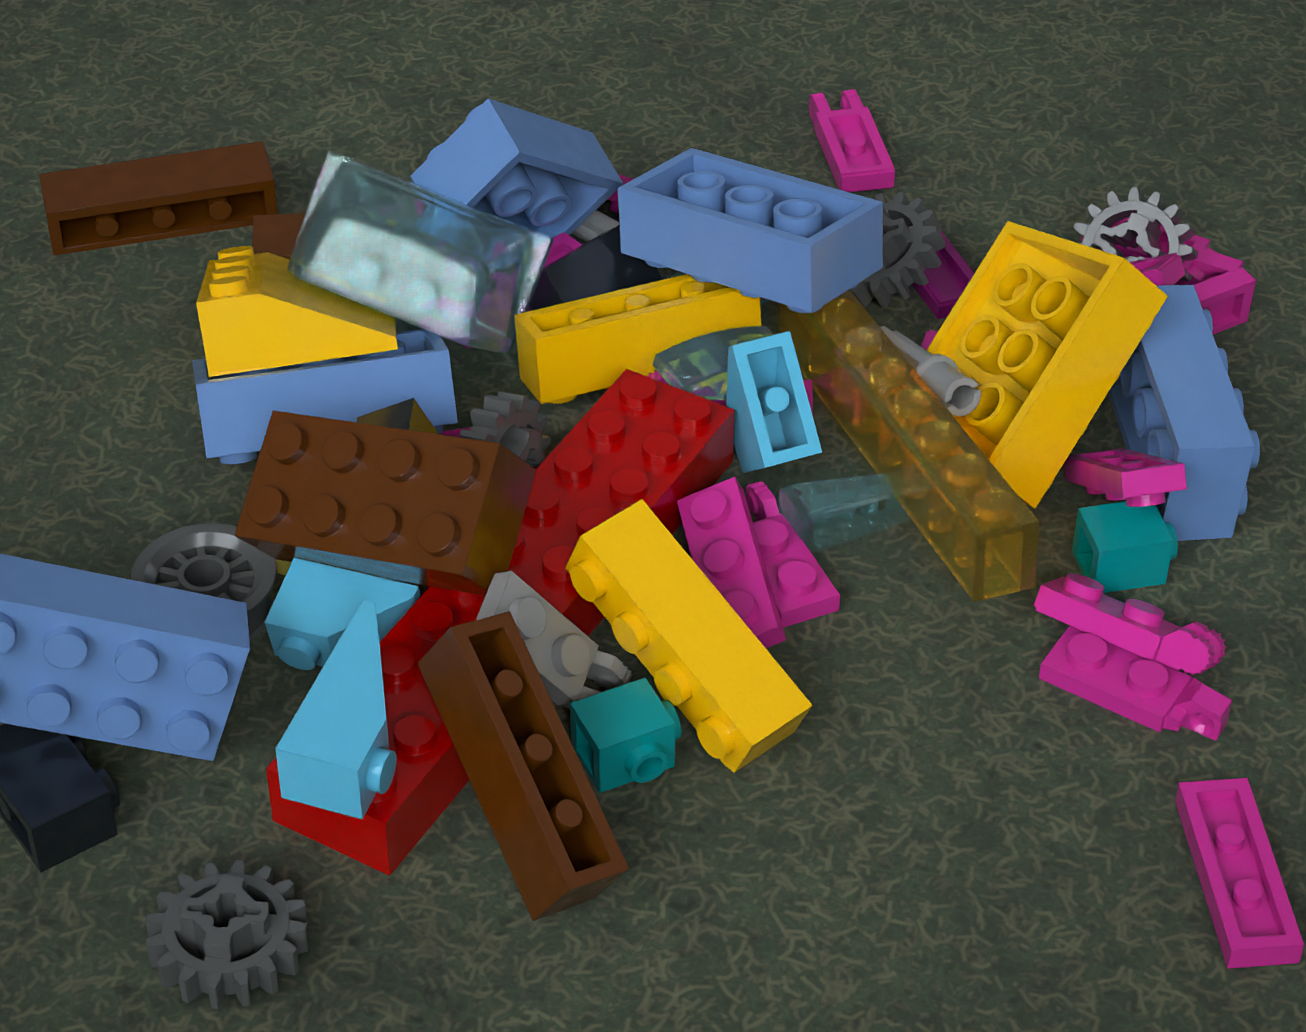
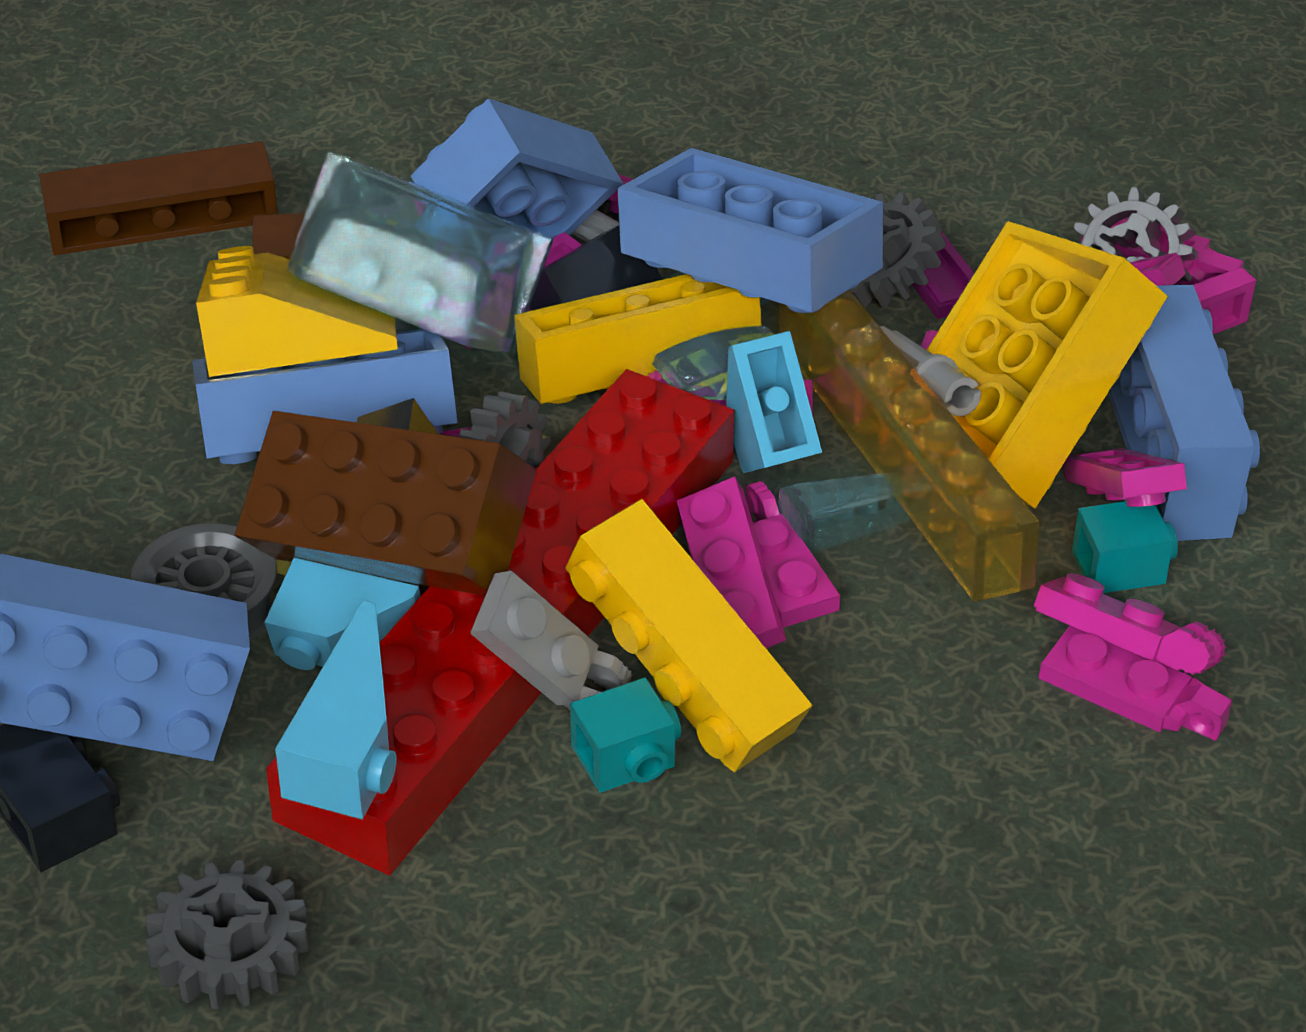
reddish brown brick [417,611,629,921] -> none
dark pink hinge [808,89,895,192] -> none
dark pink plate [1175,778,1304,969] -> none

